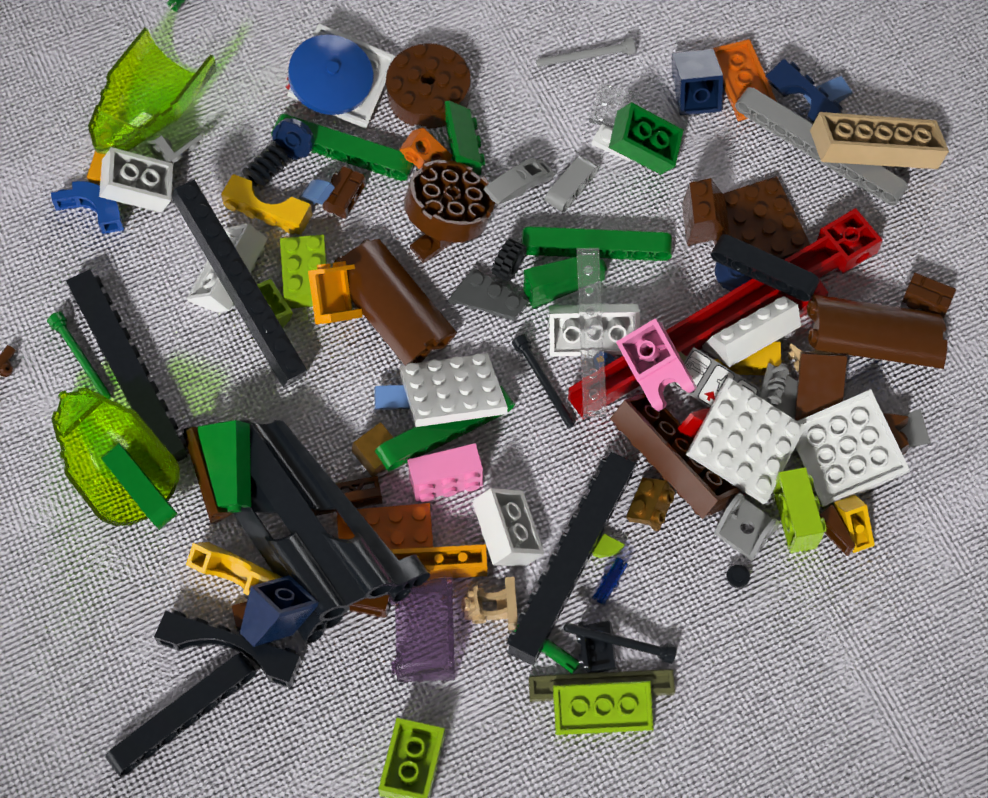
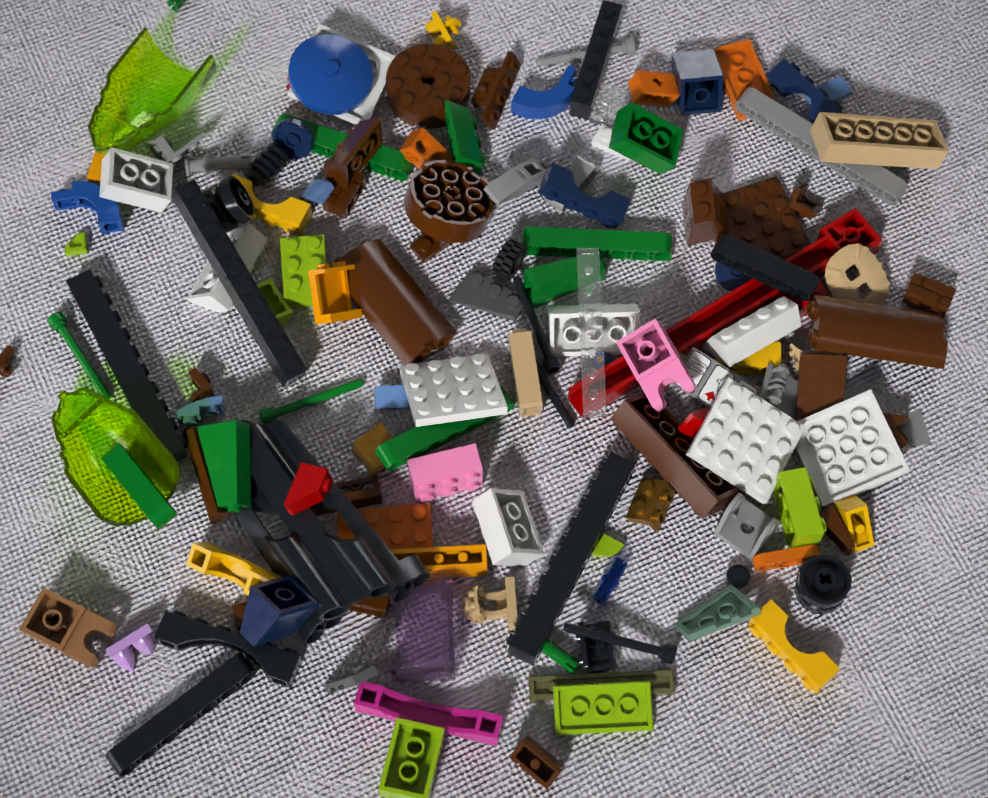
none -> medium nougat brick [19,587,119,669]
none -> lime tile [65,231,88,256]
none -> lavender tile [104,623,154,672]
none -> slope [176,396,225,426]
none -> light grey pin [184,153,250,176]
none -> reddish brown bracket [188,368,215,402]
none -> black wheel [203,176,256,233]
none -> green piece [258,379,364,424]
none -> red slope [284,462,333,515]
none -> reddish brown slope [323,118,383,190]
none -> dark grey wing [324,662,378,694]
none -> dark pink arch [354,682,503,747]
none -> yellow hips [425,10,461,50]
none -> reddish brown bracket [471,51,521,130]
none -> tan slope [508,329,543,418]
none -> reddish brown brick [509,735,566,789]
none -> blue arch [511,65,578,119]
none -> black piece [513,276,563,374]
none -> dark blue arch [538,163,630,229]
none -> black arch [570,0,623,120]
none -> orange brick [628,70,680,107]
none -> sand green wing [675,584,761,642]
none -> yellow arch [748,599,840,694]
none -> orange beam [752,544,821,572]
none -> reddish brown bracket [789,183,823,219]
none -> black wheel [794,554,852,615]
none -> tan piece [825,244,890,305]

